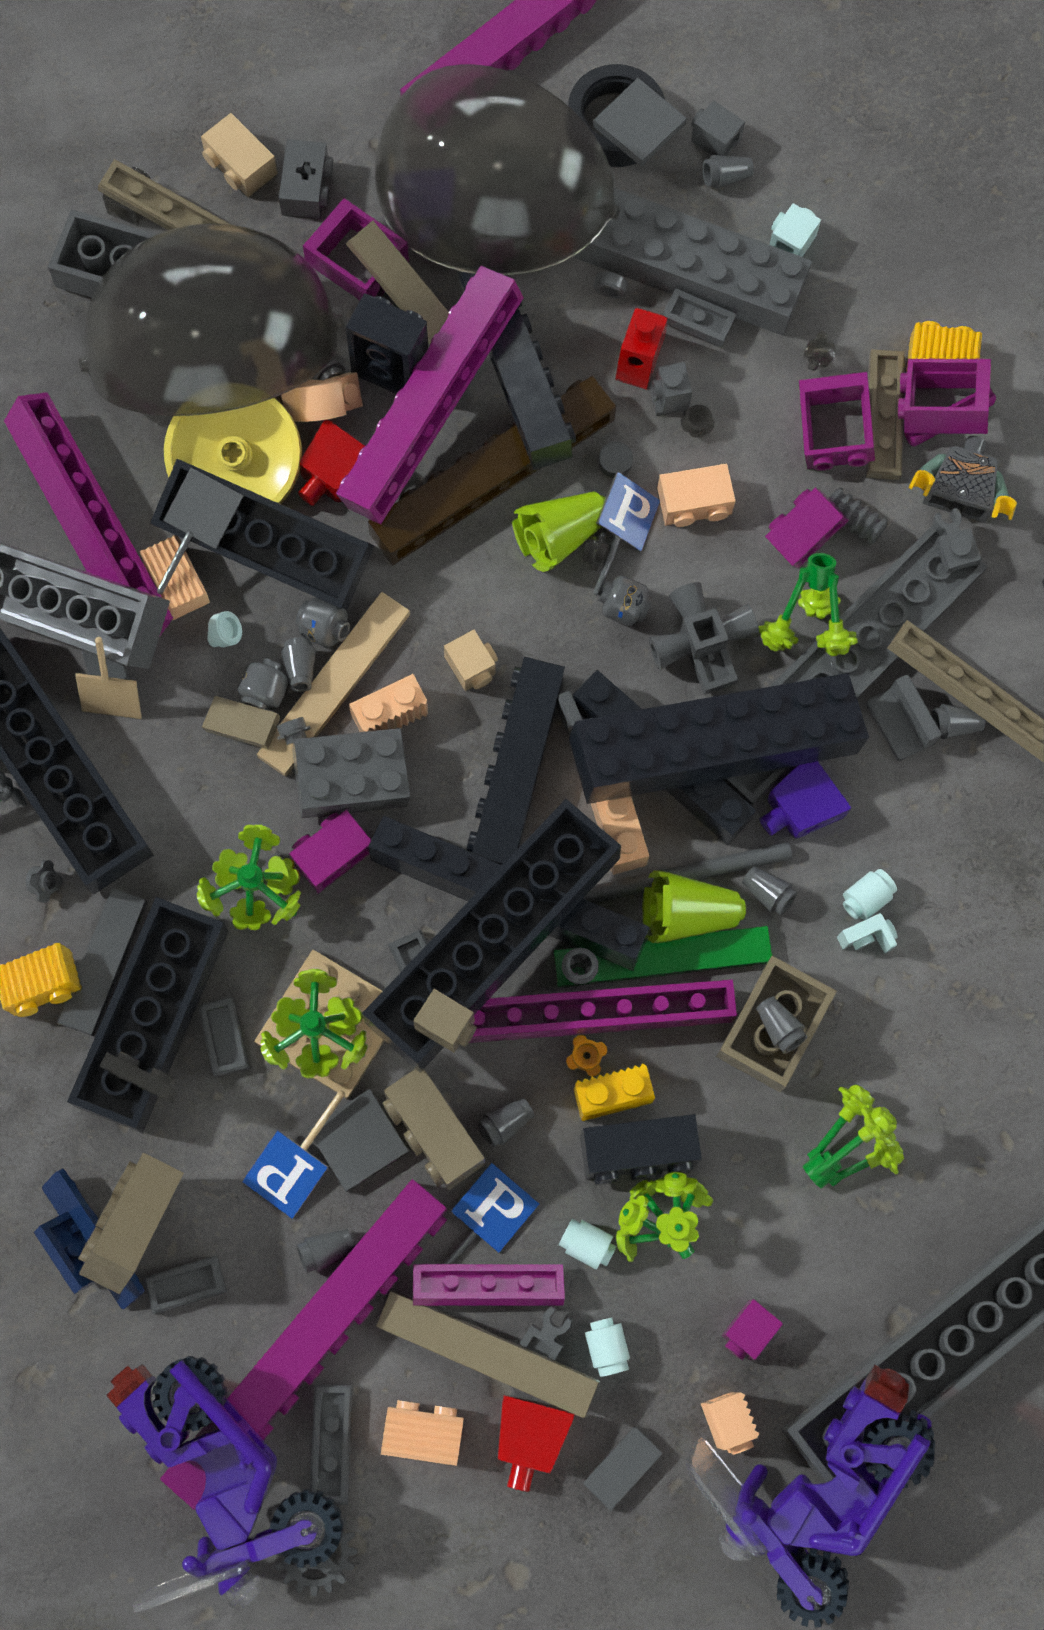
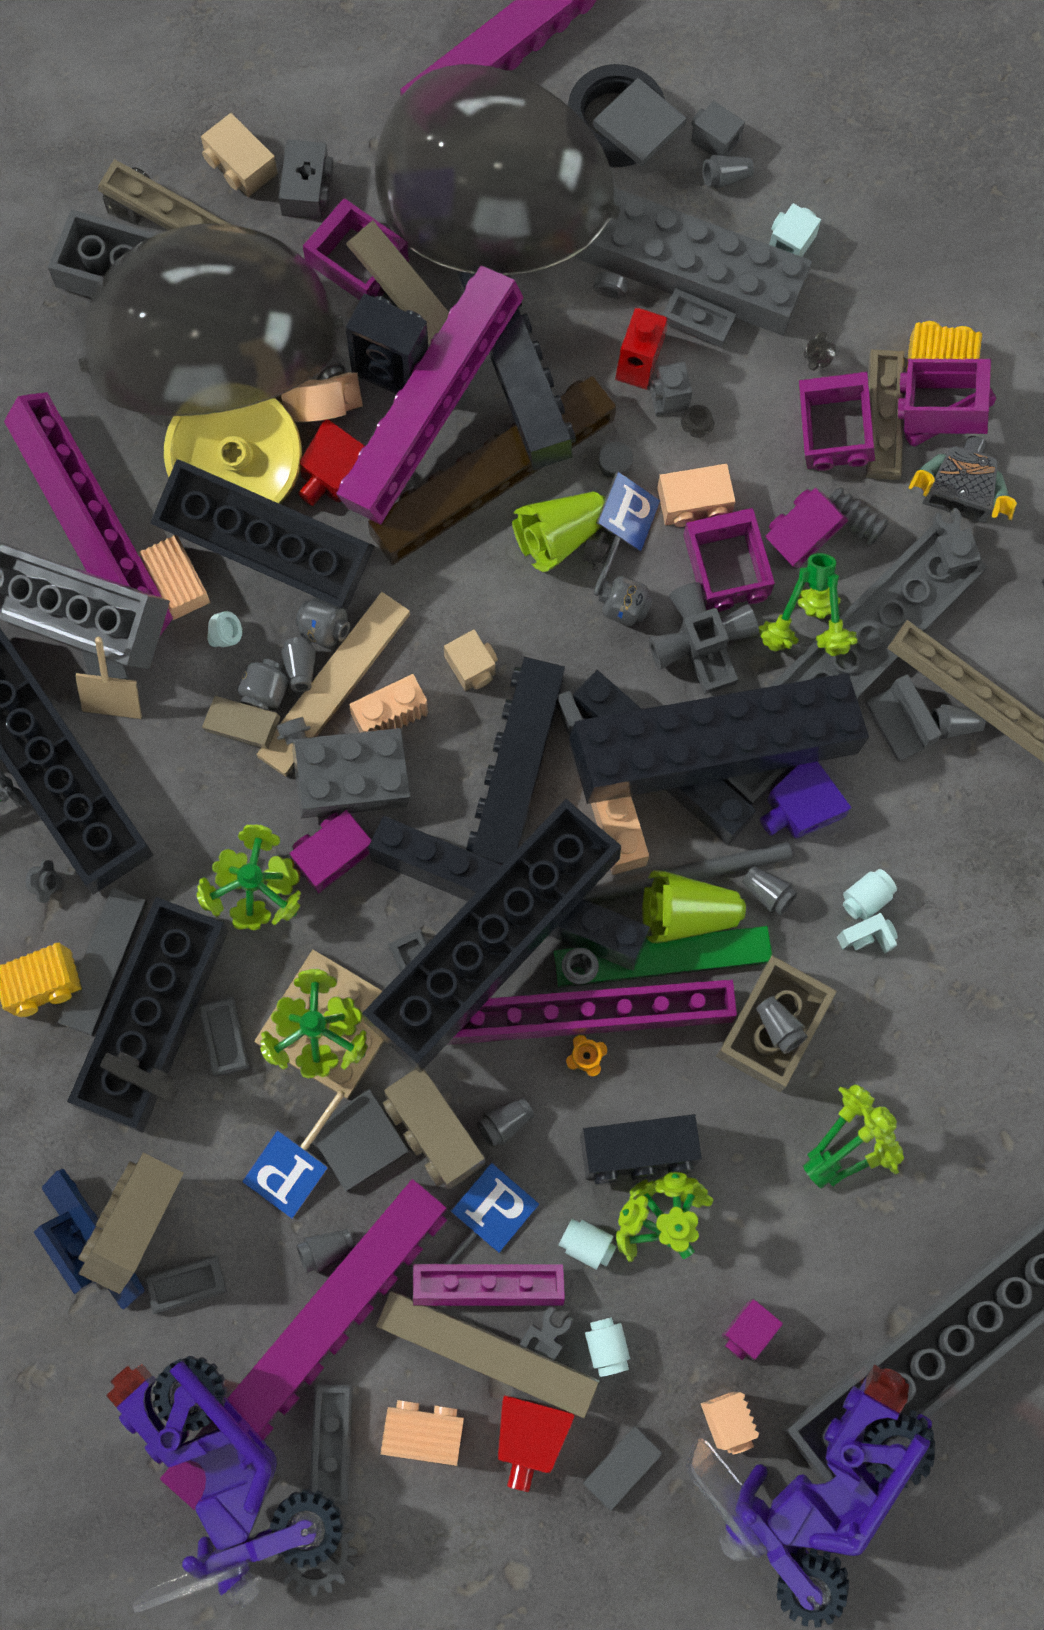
dark grey piece [157,468,244,594] -> none
dark tan brick [413,989,477,1053] -> none
yellow brick [573,1064,655,1121] -> none
none -> magenta window [683,508,775,612]

